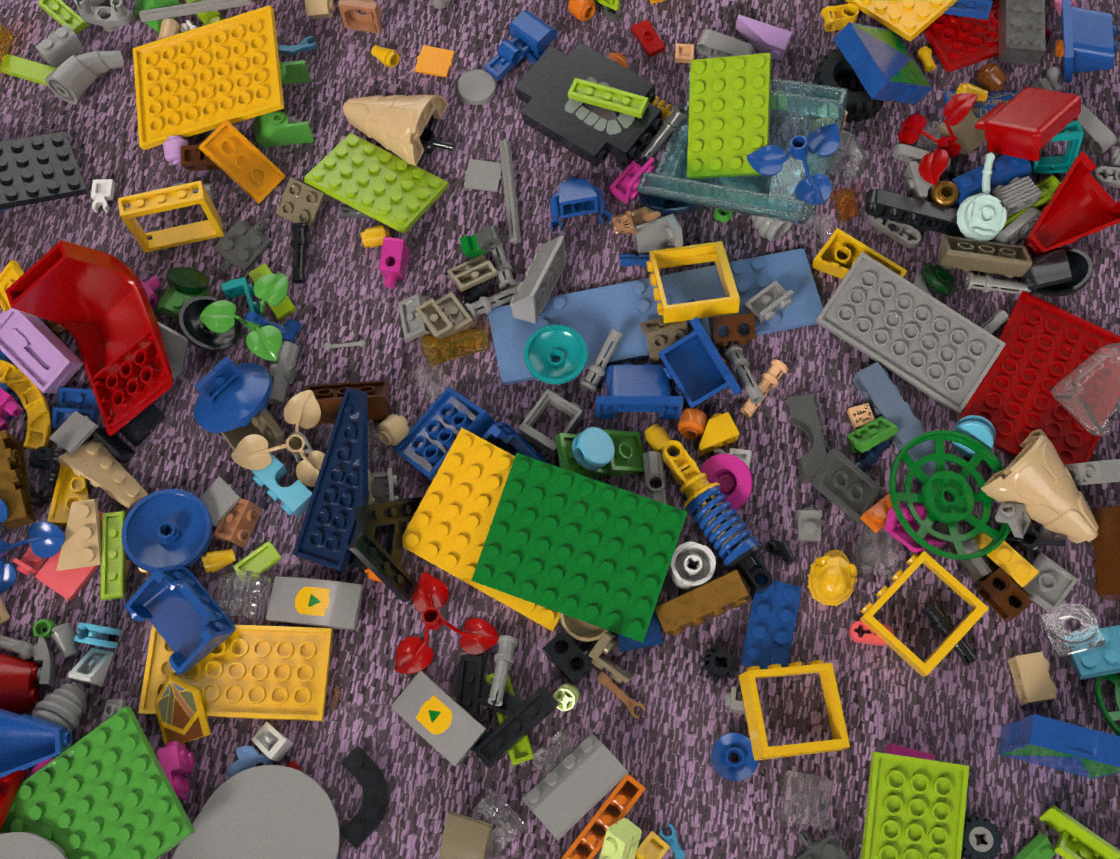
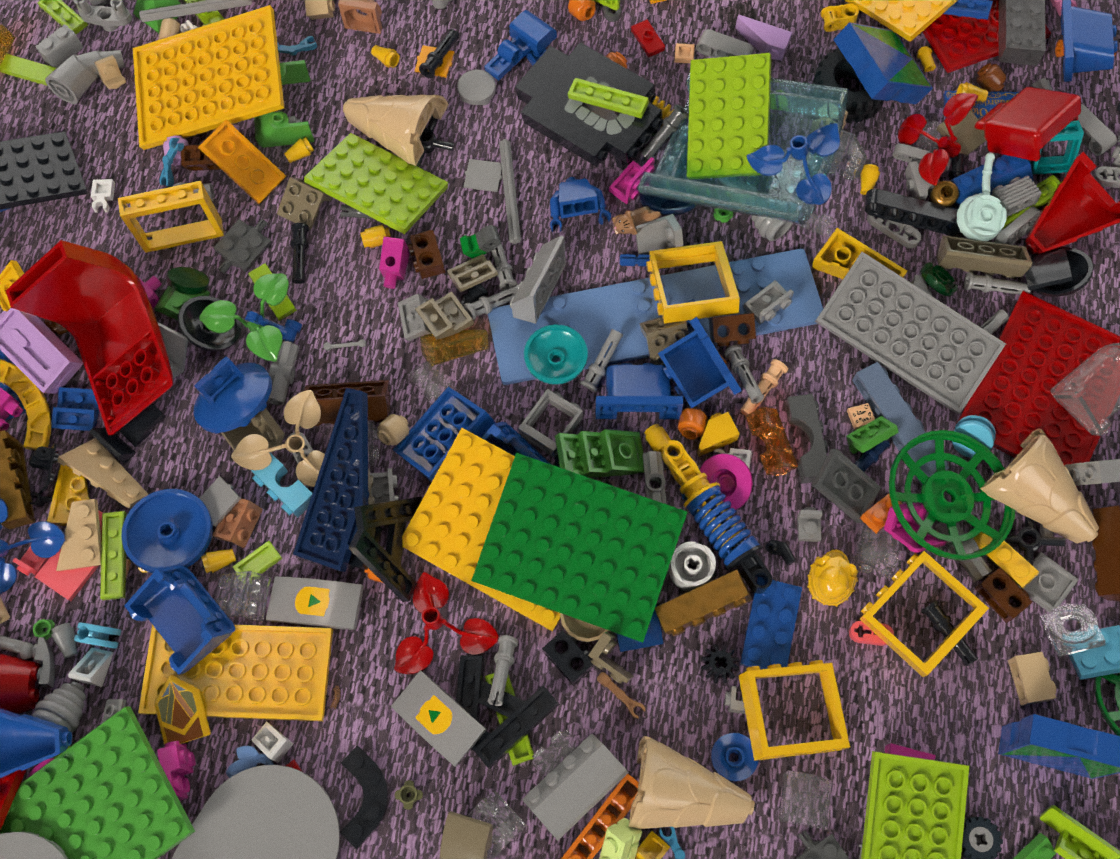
light grey piece [49,411,98,454] -> none
teal bracket [221,277,260,313] -> none
yellowish green wheel [553,683,580,711] -> none
medium azure head [572,427,615,471] -> none
clear orange bracket [830,188,859,222] -> none
light grey bracket [995,502,1031,538] -> none
light grey arm [1045,66,1063,92] -> none
none -> tan bracket [95,55,126,89]
none -> dark azure piece [159,138,184,187]
none -> yellow cone [284,137,315,163]
none -> olive plate [394,780,423,810]
none -> reddish brown brick [408,230,445,279]
none -> black pin [419,29,459,78]
none -> tan cone [629,736,755,829]
none -> clear orange arch [745,407,798,476]
none -> yellow cone [860,164,880,195]

